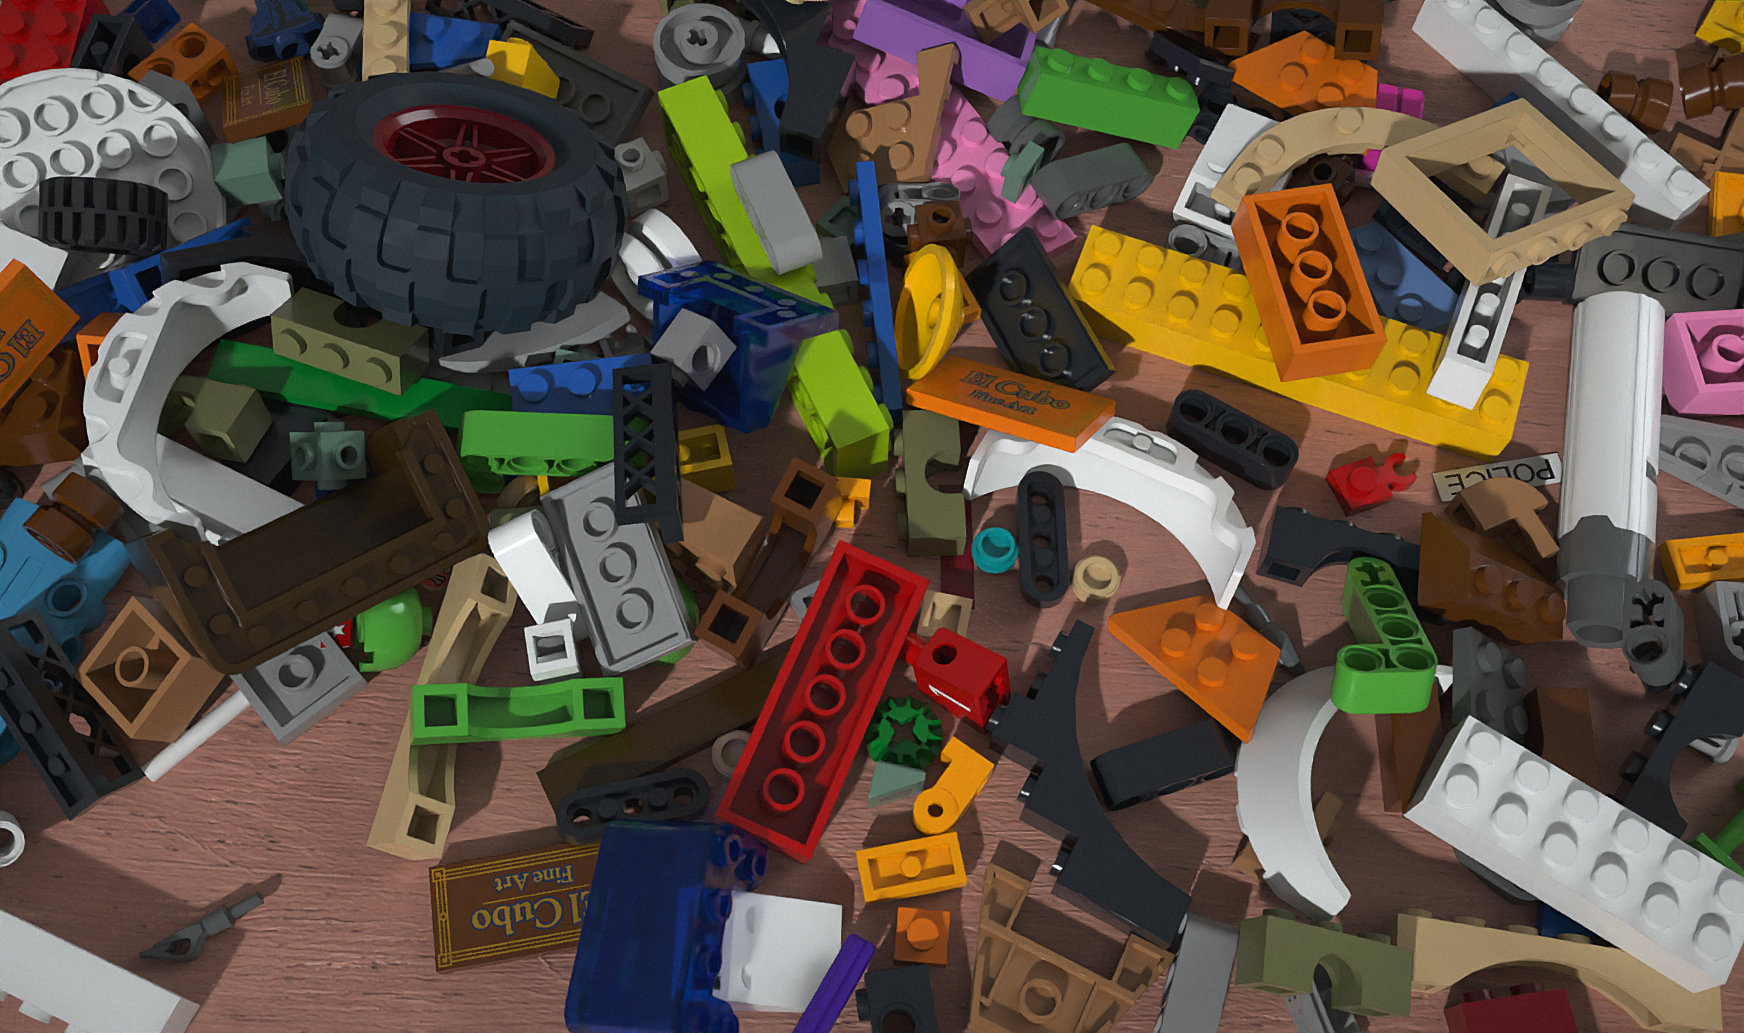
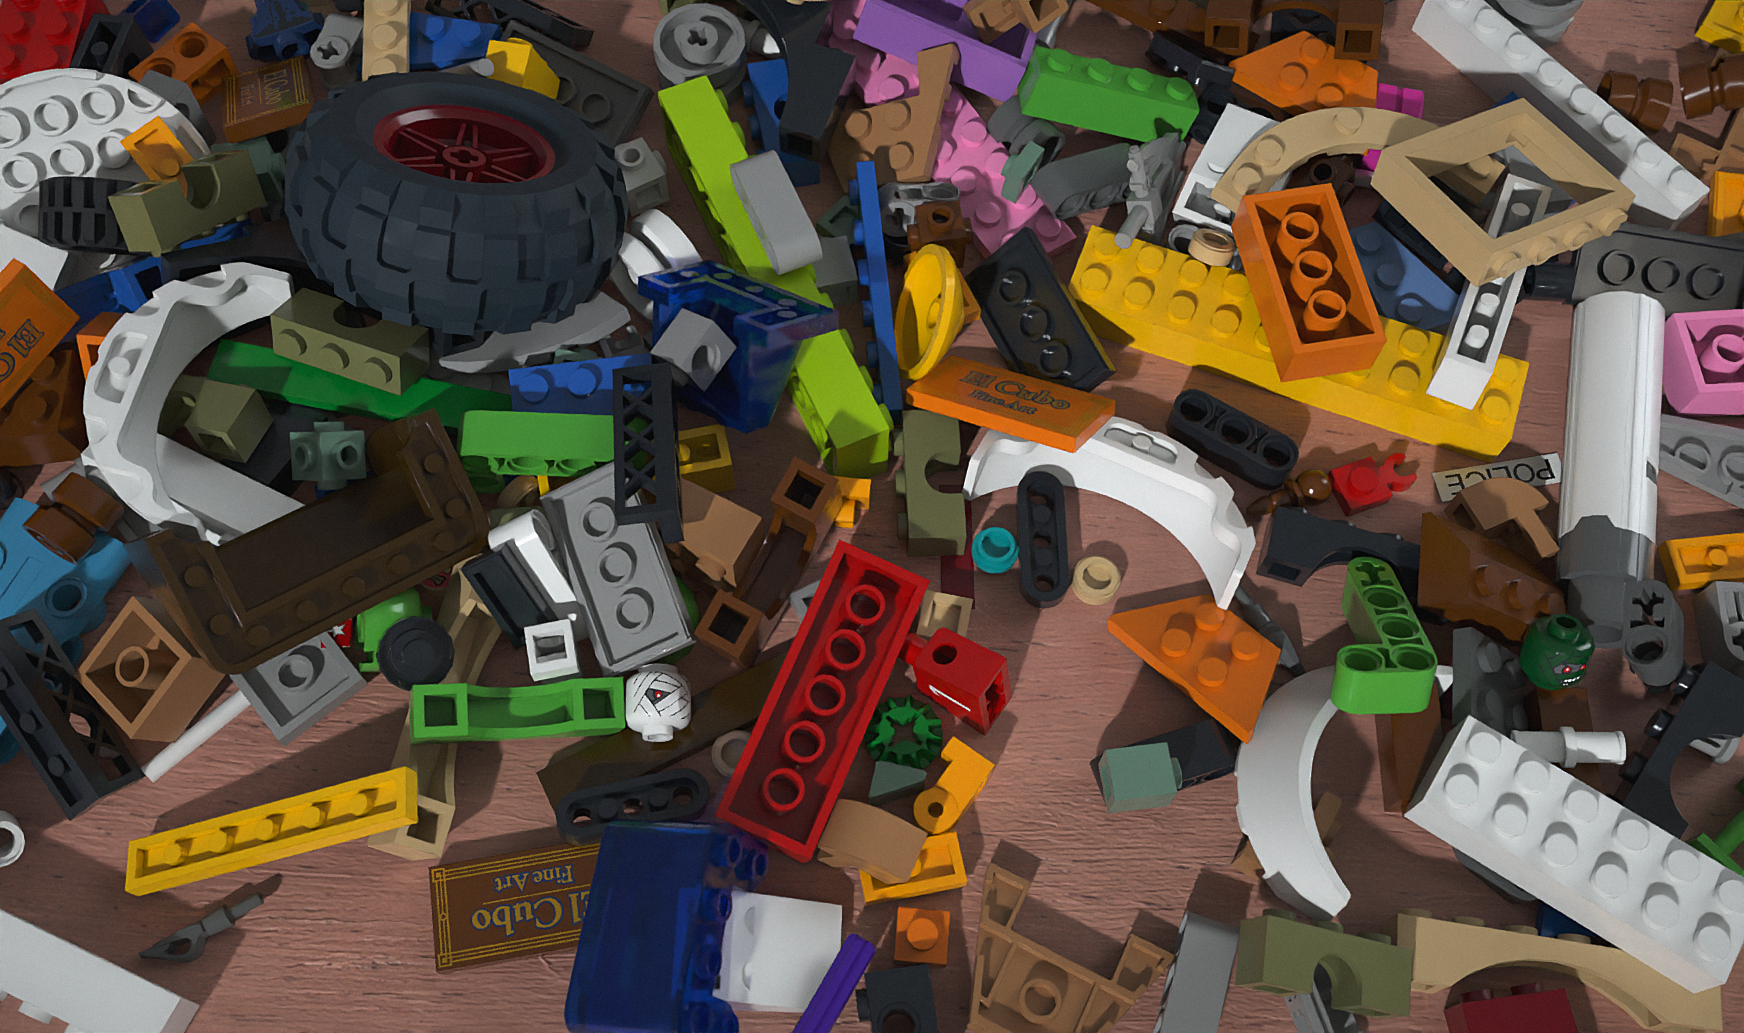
black arch [986,619,1193,950] -> none
none -> olive arch [107,150,266,257]
none -> light orange plate [120,115,194,198]
none -> yellow plate [125,766,418,896]
none -> black plate [376,616,455,691]
none -> black tile [460,543,559,649]
none -> white head [625,664,691,742]
none -> medium nougat brick [816,799,928,884]
none -> sand green brick [1098,742,1182,814]
none -> light grey bar [1114,133,1186,249]
none -> tan tile [1188,228,1236,266]
none -> reddish brown bar [1246,469,1332,516]
none -> white pin [1510,727,1626,768]
none -> dark green head [1519,613,1595,690]

